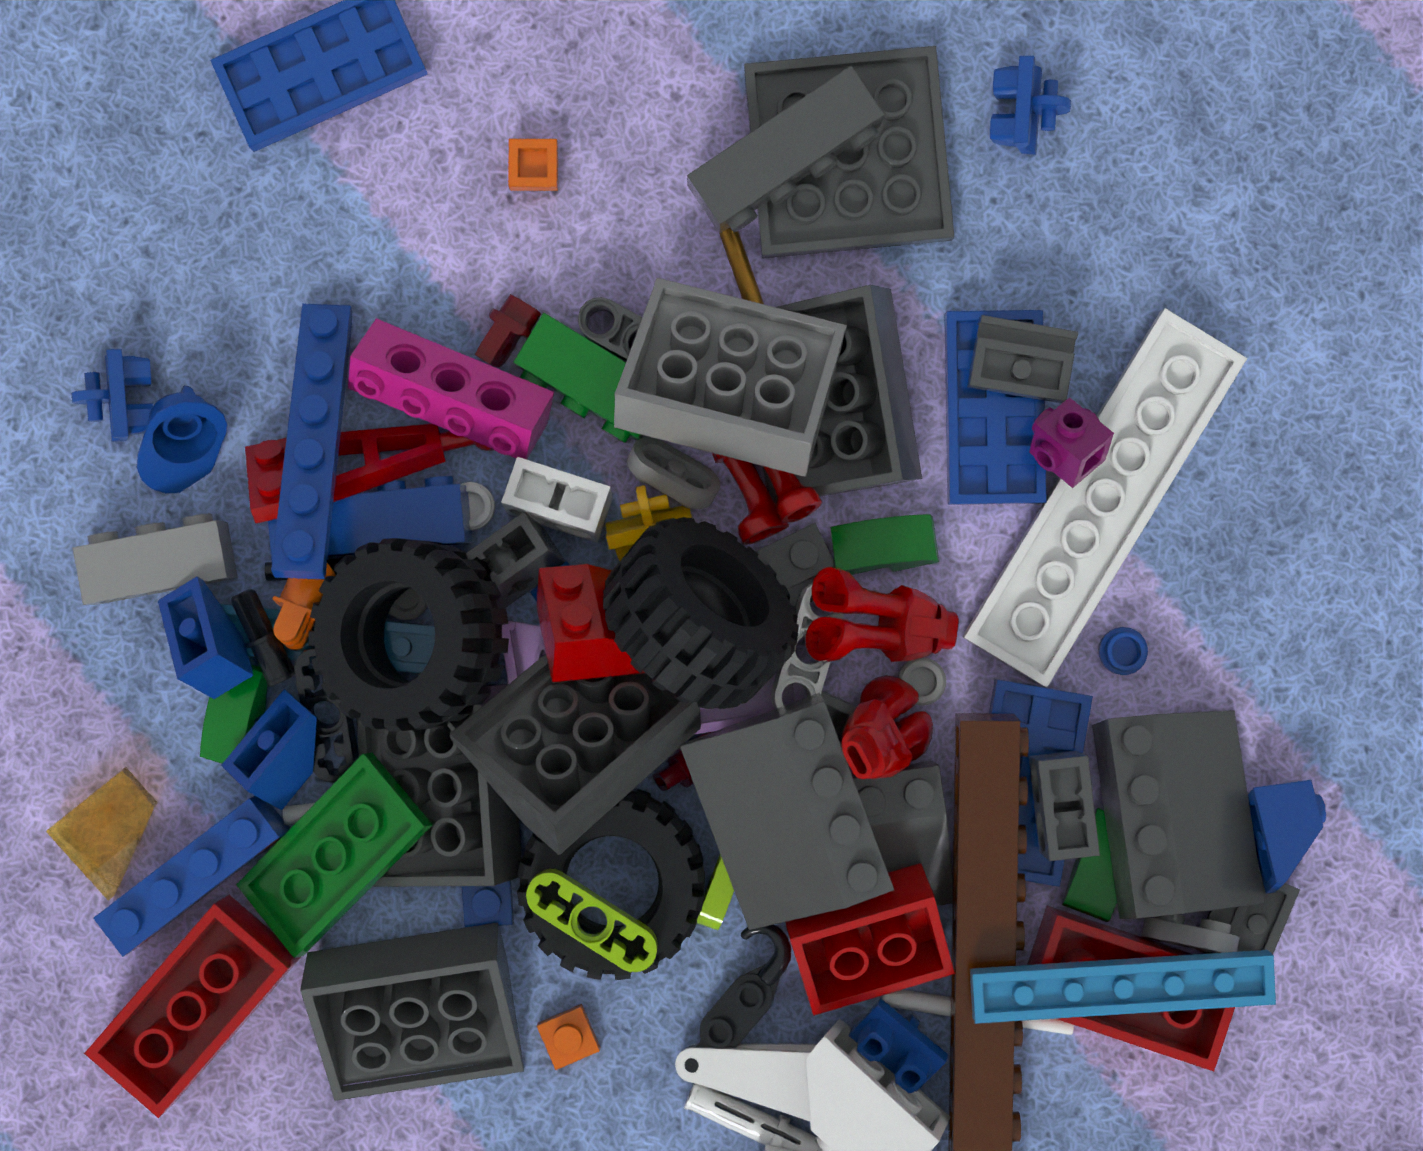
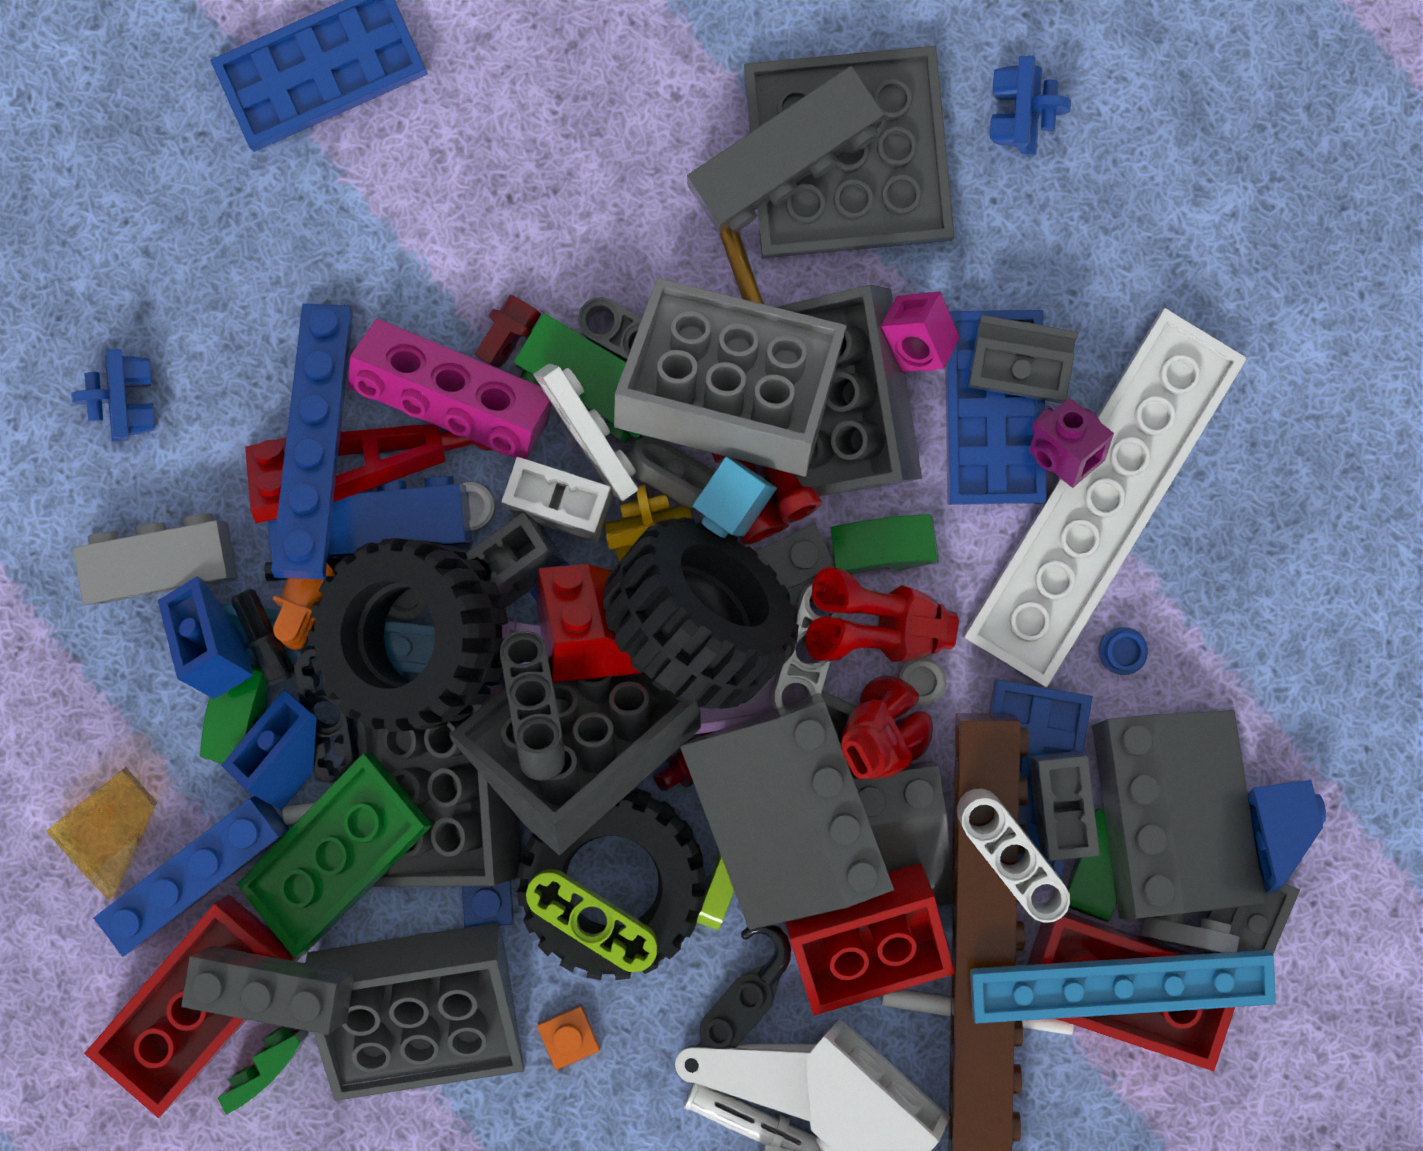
blue piece [136,385,228,494] -> none
orange plate [508,139,558,191] -> none
blue hips [848,998,949,1094] -> none
none -> dark grey brick [181,946,355,1035]
none -> green slope [218,1026,309,1115]
none -> dark grey beam [500,630,565,780]
none -> white plate [533,363,638,501]
none -> medium azure brick [692,457,777,538]
none -> dark pink brick [880,291,960,372]
none -> white beam [957,788,1070,923]

